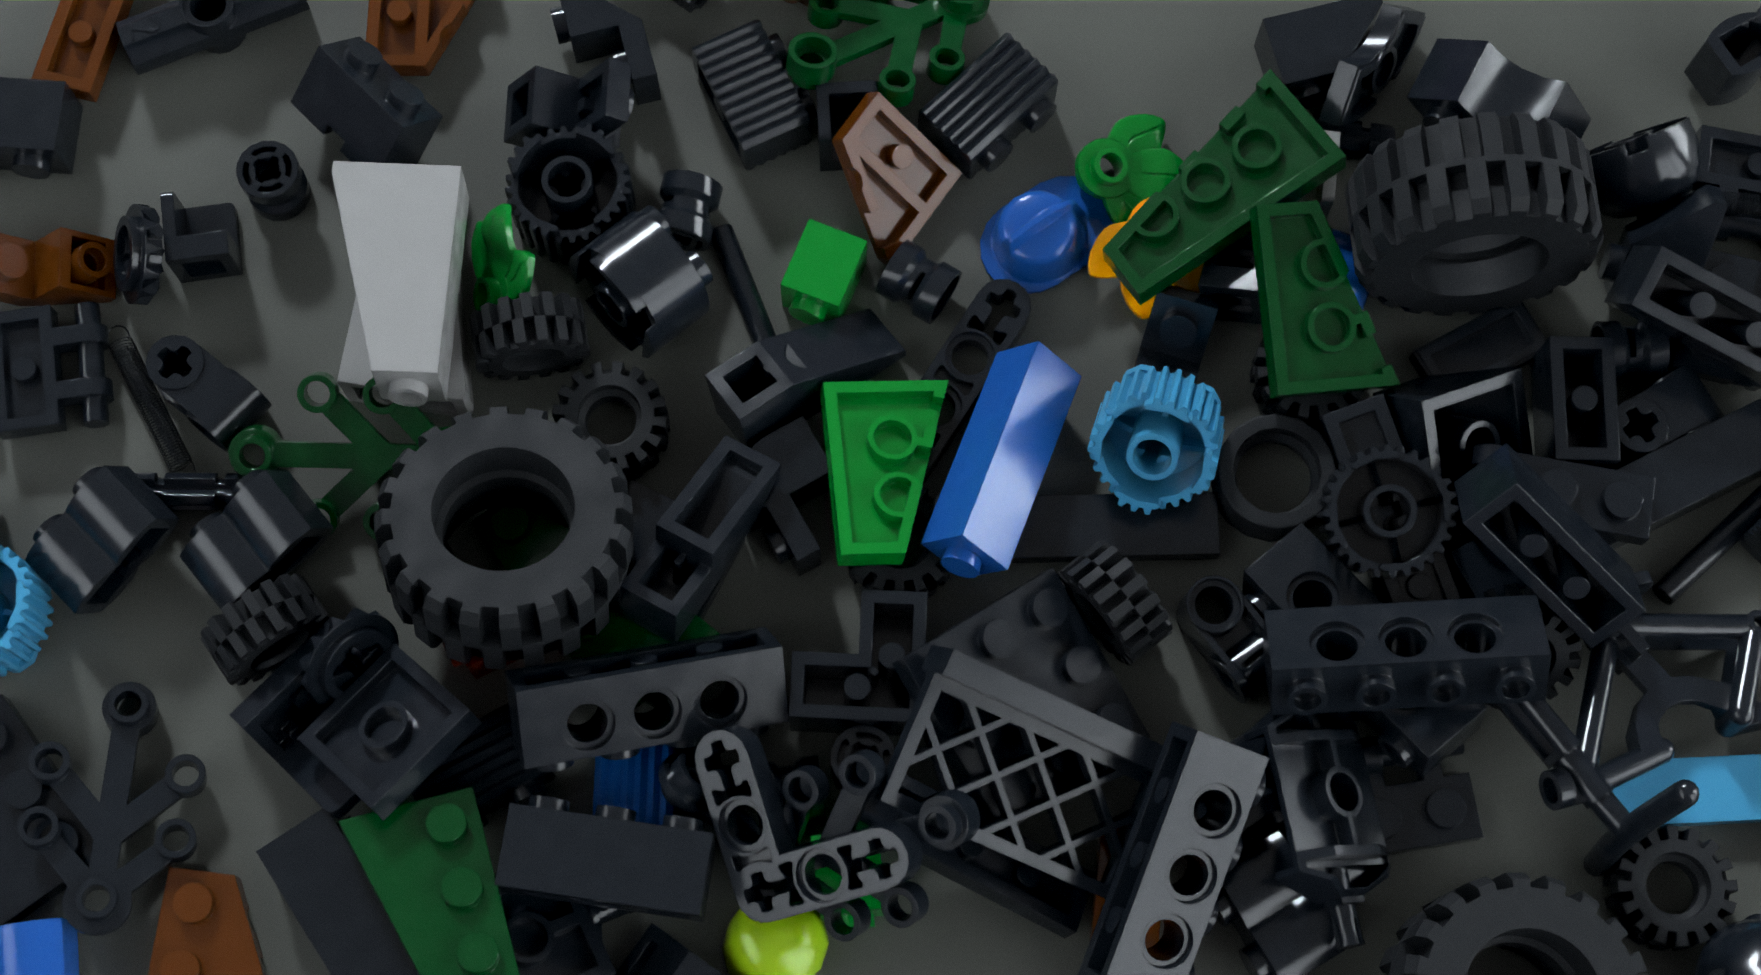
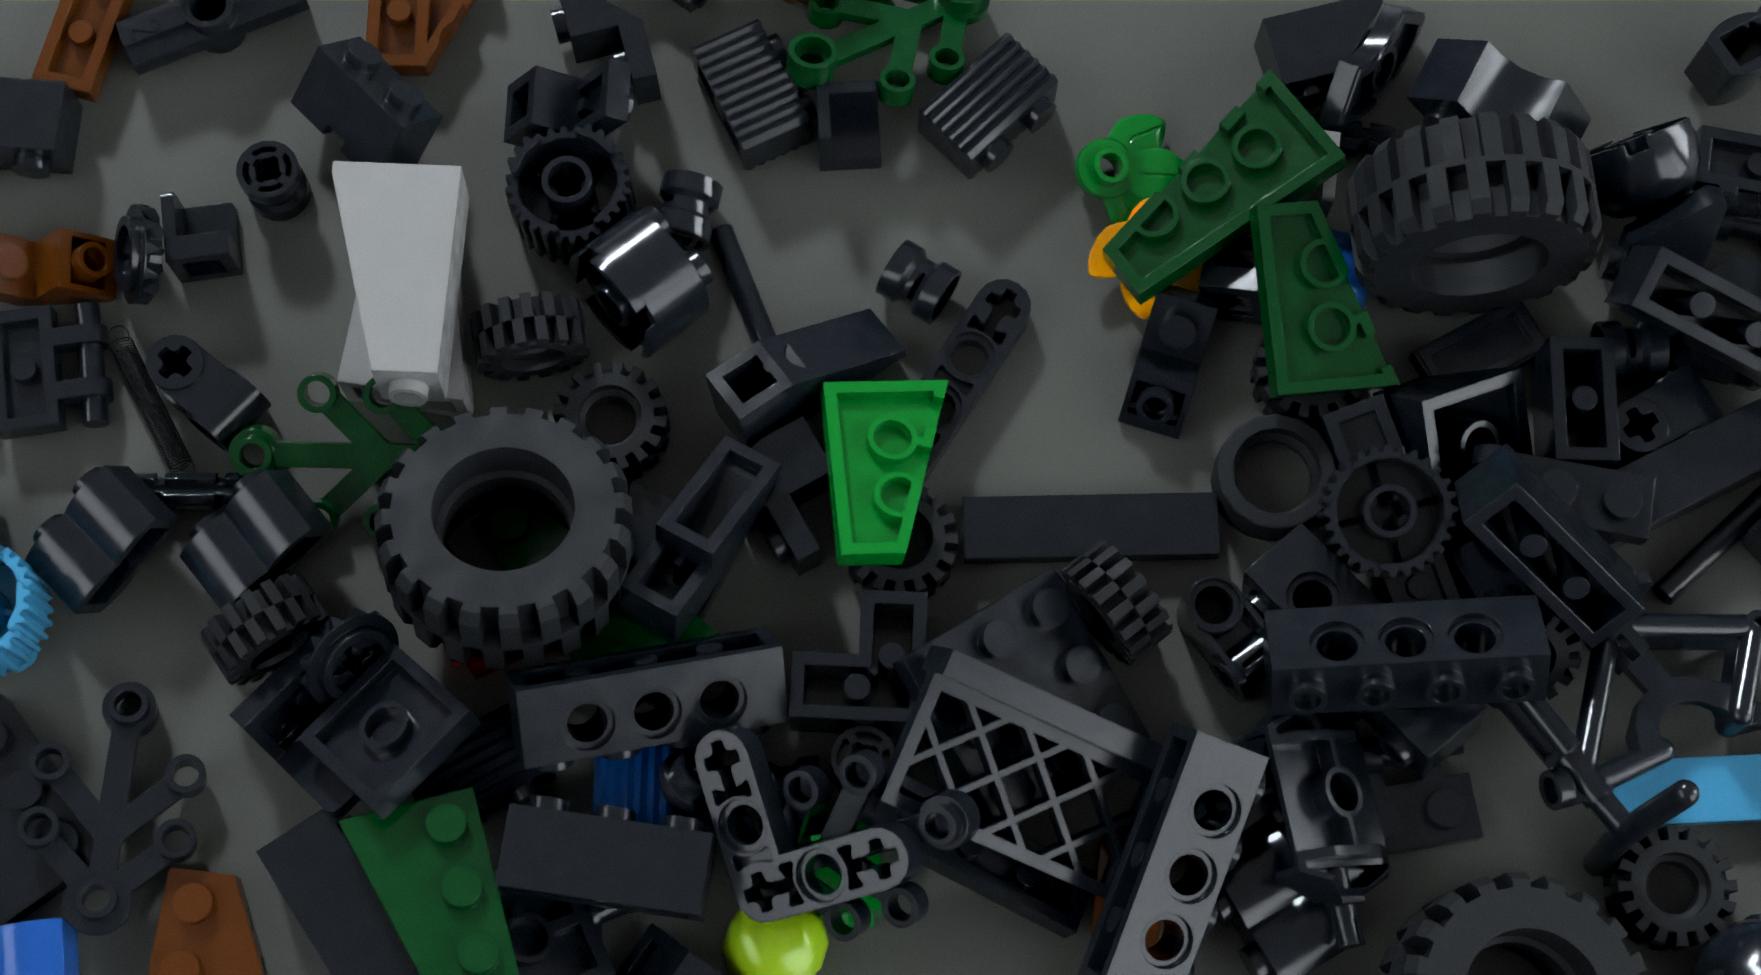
green plate [471,203,535,311] -> none
green brick [780,219,867,325] -> none
wing [832,92,962,264] -> none
blue brick [920,341,1082,578] -> none
blue piece [980,176,1114,293] -> none
dark azure brick [1087,364,1225,515] -> none

